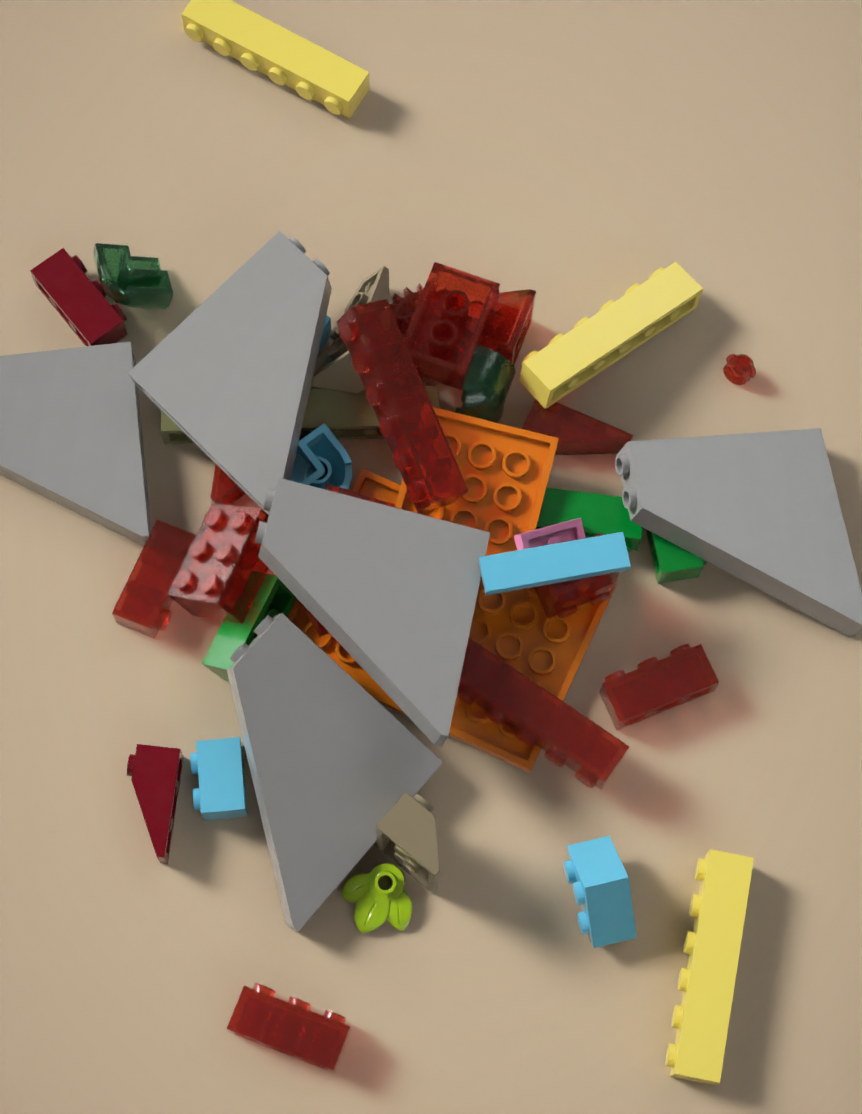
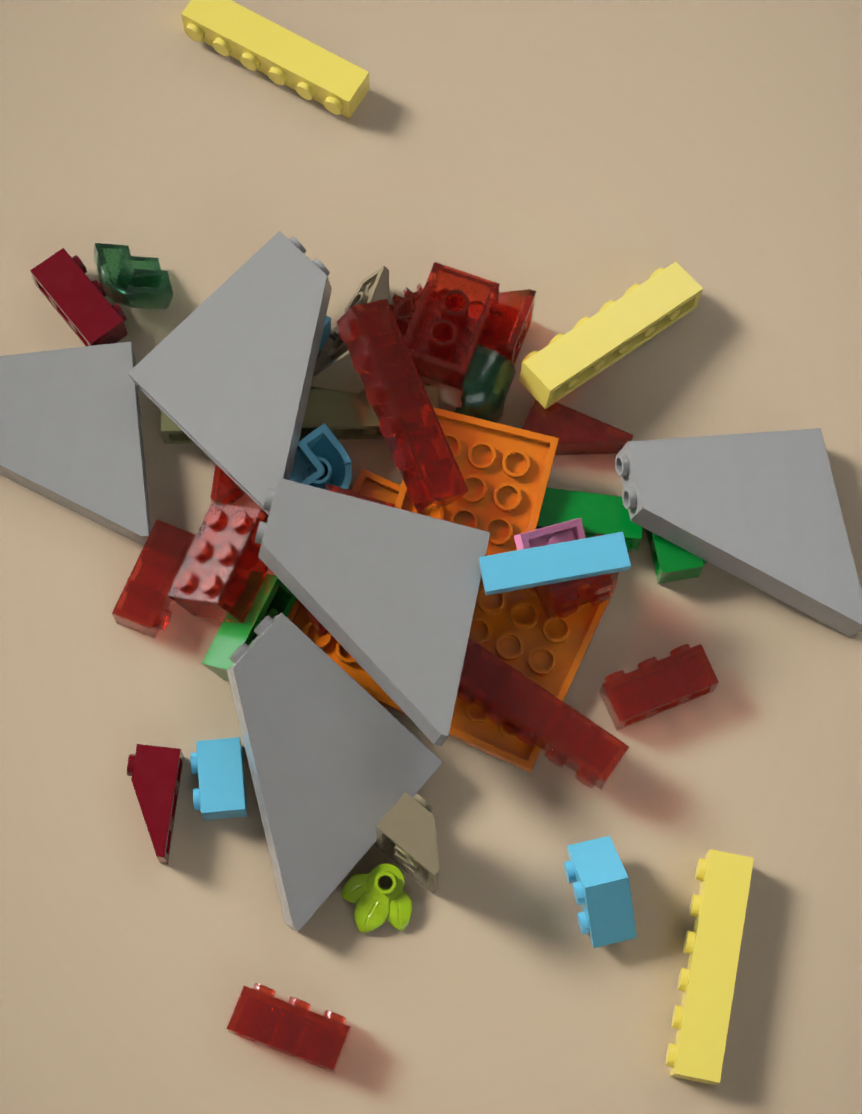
clear red plate [723,354,756,385] -> none

